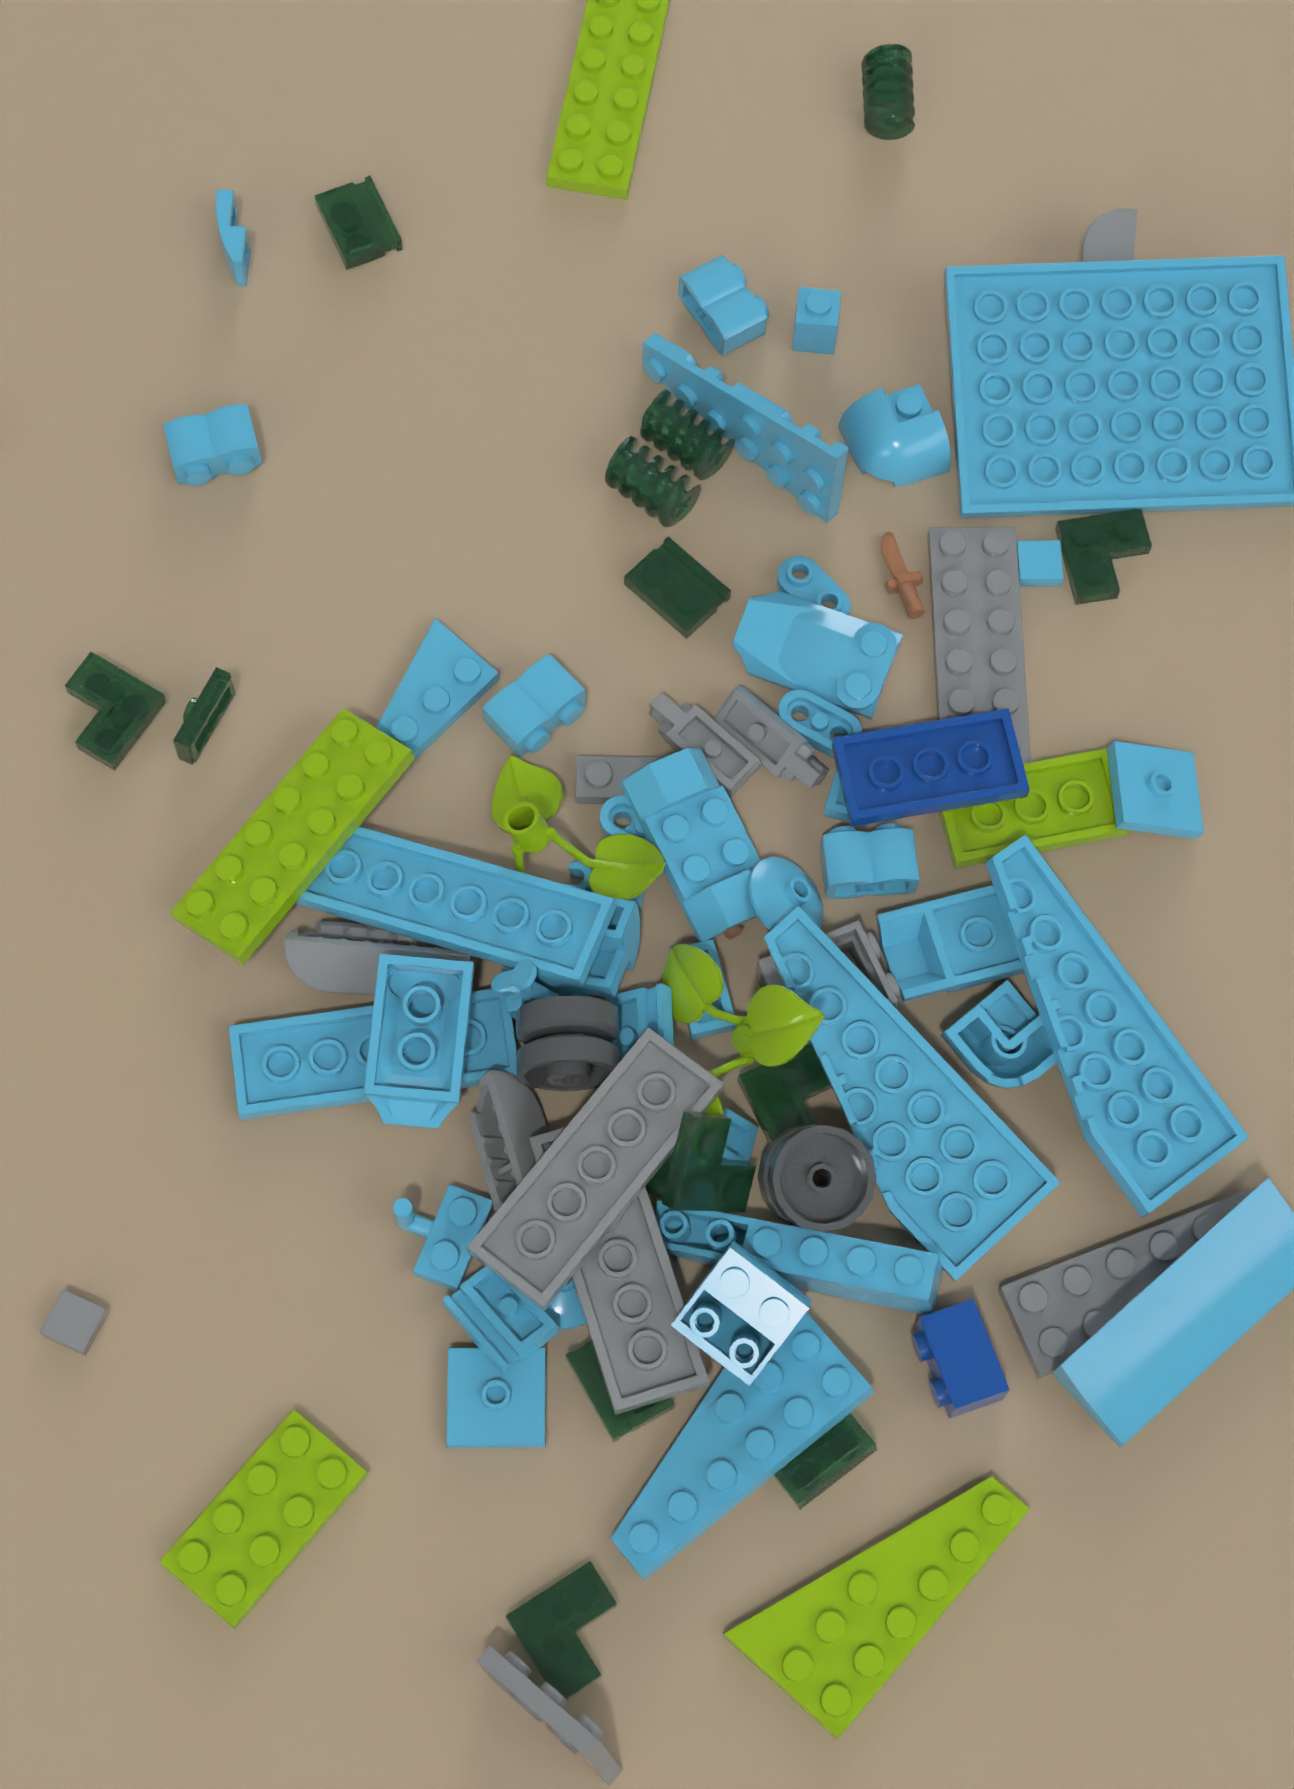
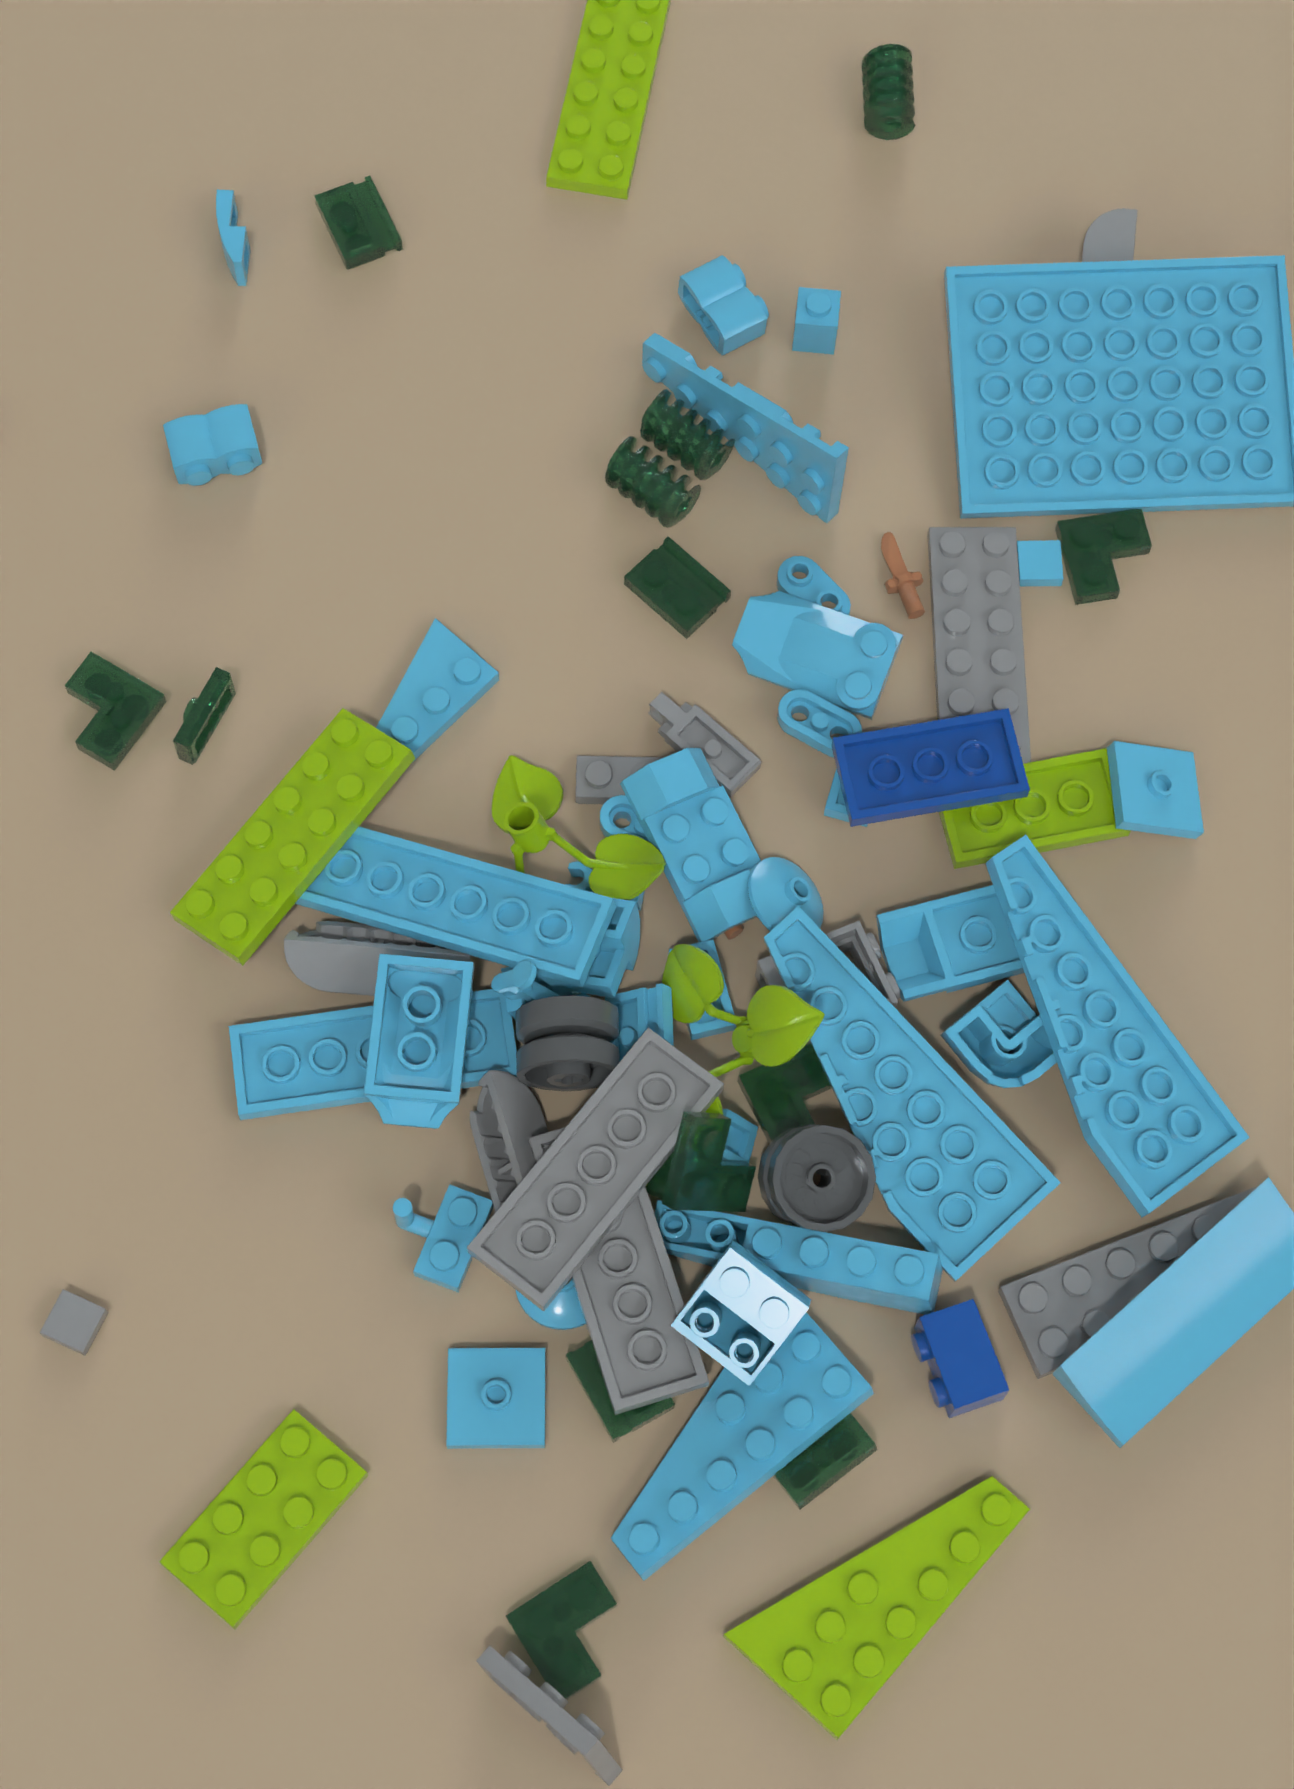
medium azure plate [442,1266,558,1376] -> none
medium azure brick [482,654,586,757] -> none
light grey hinge [713,685,829,789] -> none
medium azure brick [819,823,919,899] -> none
medium azure brick [838,384,951,487] -> none

